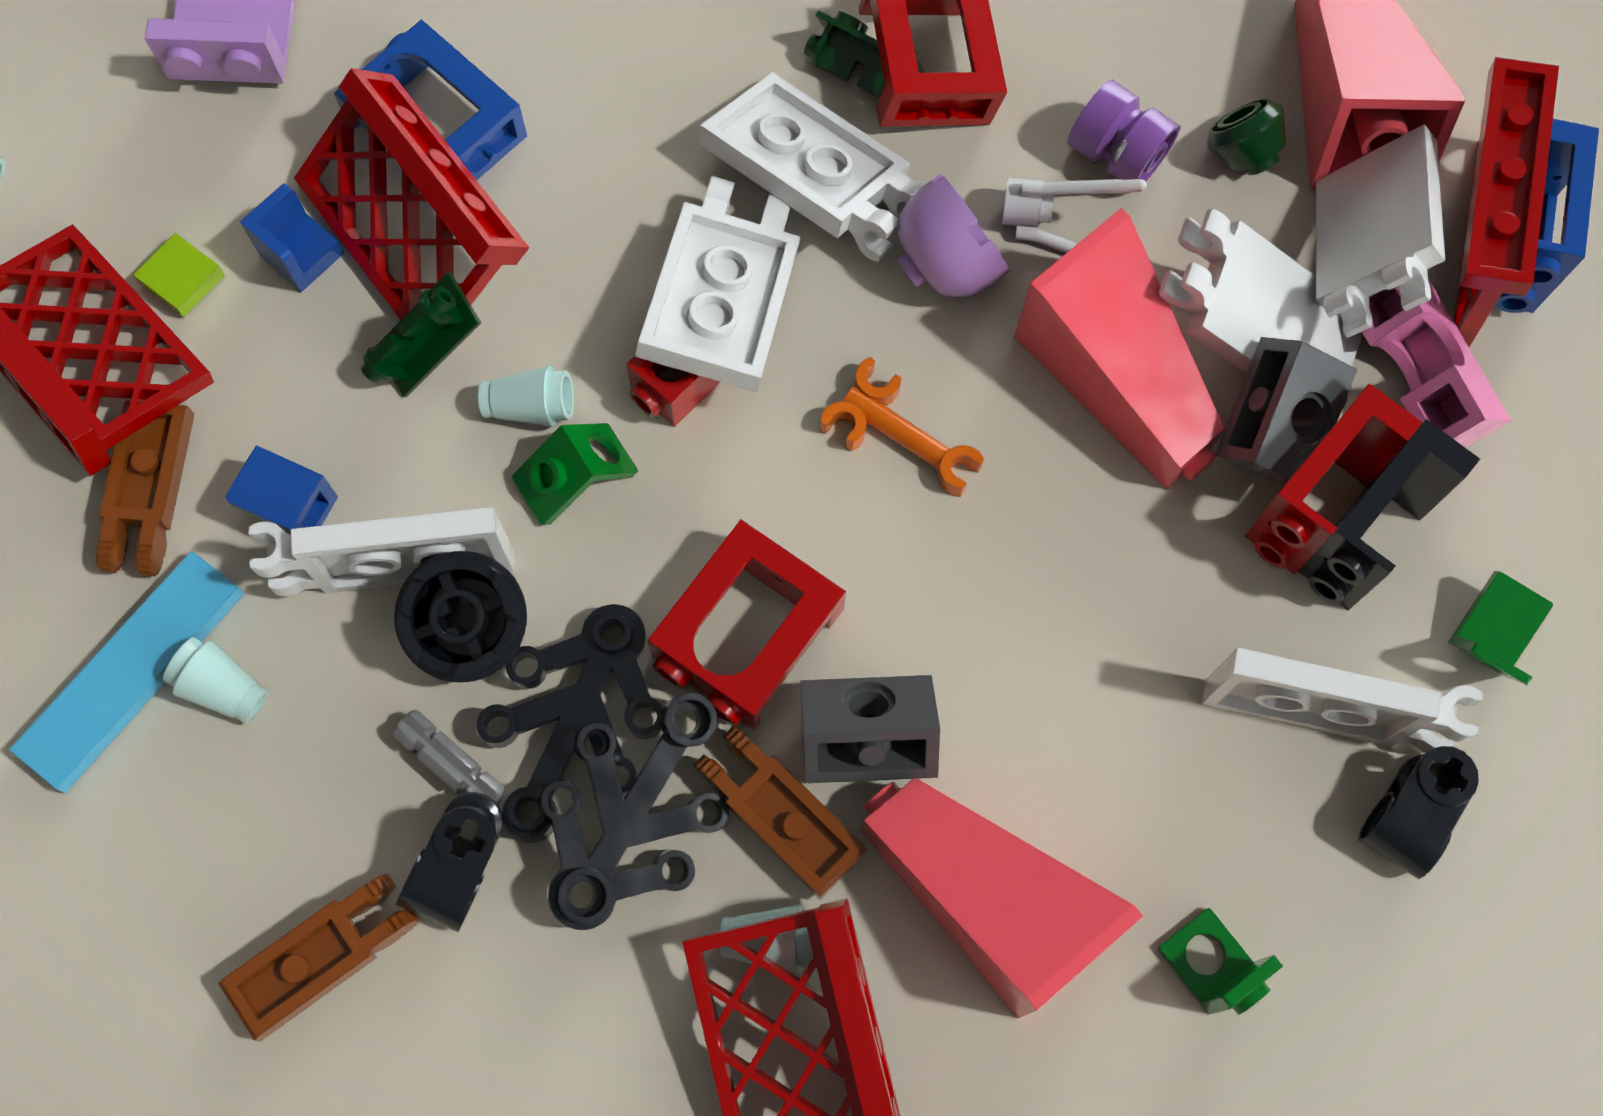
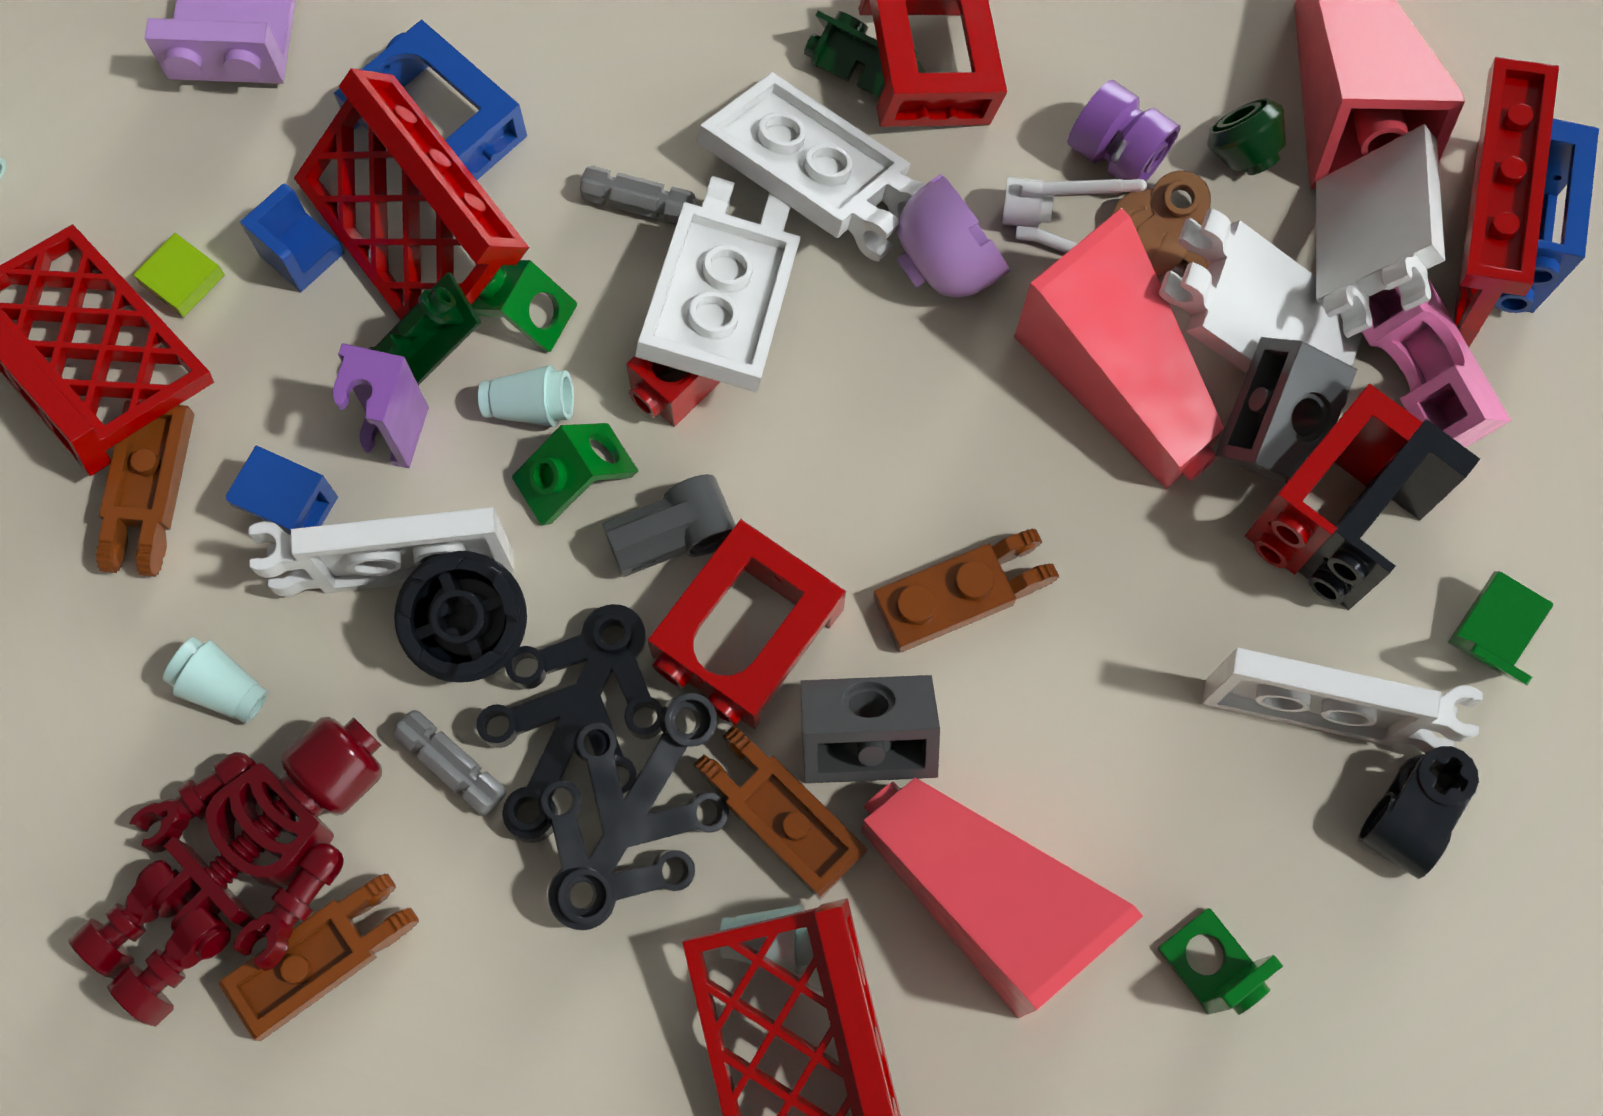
medium azure tile [9,550,245,794] -> none
black piece [395,792,504,932] -> none
orange bar [820,357,984,497] -> none
none -> dark red piece [68,717,382,1027]
none -> medium lavender hinge [333,343,429,469]
none -> green bracket [471,260,577,352]
none -> light grey axle [580,166,696,224]
none -> dark grey piece [602,474,736,578]
none -> dark orange hinge [873,528,1059,653]
none -> medium nougat plate [1110,170,1211,278]

